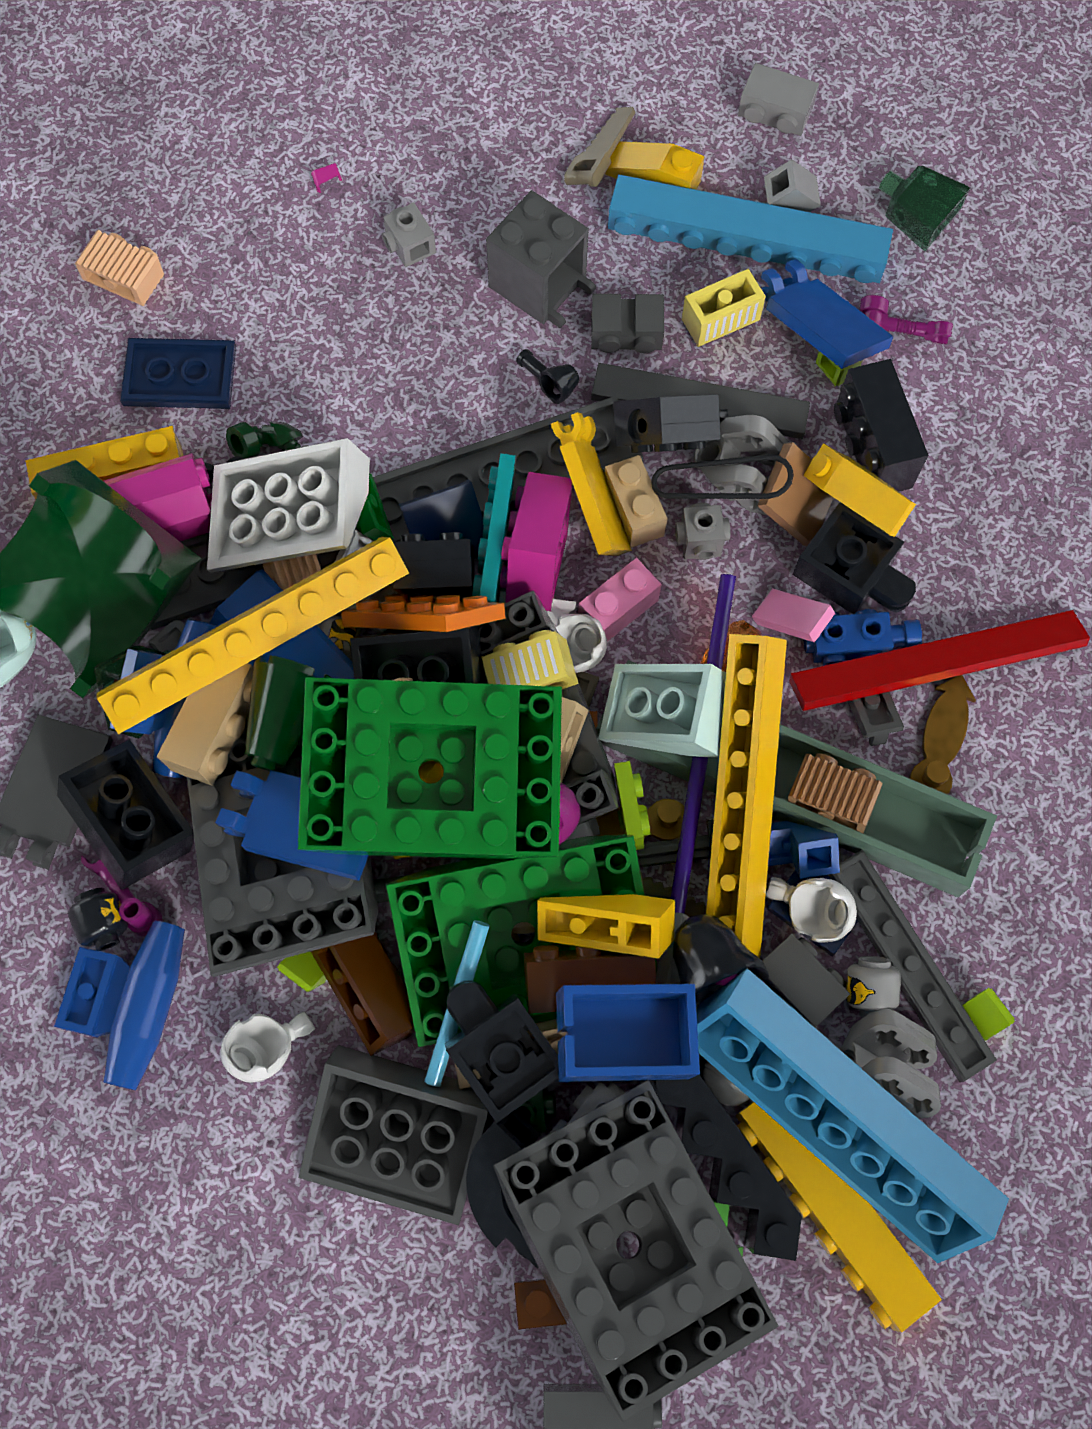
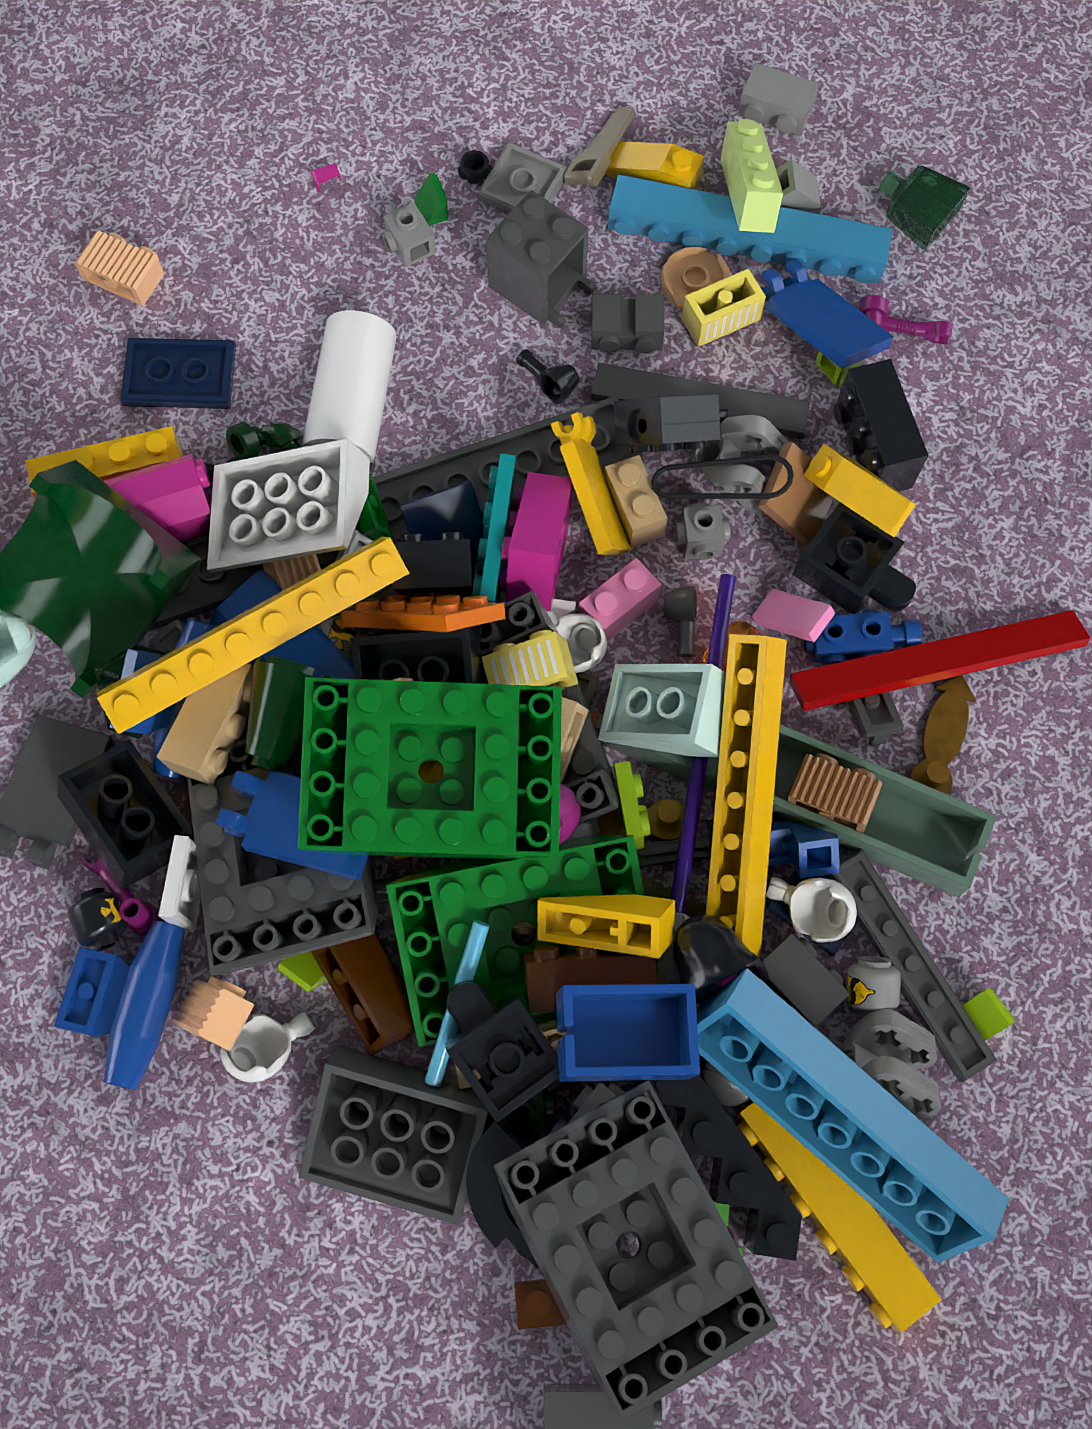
none -> white tile [158,835,201,933]
none -> light nougat brick [172,976,254,1051]
none -> white brick [302,310,397,463]
none -> green slope [414,172,449,226]
none -> black plate [458,150,492,184]
none -> light grey tile [477,142,568,213]
none -> light nougat tile [660,247,730,310]
none -> dark grey bar [664,586,697,657]
none -> yellowish green brick [720,119,783,233]

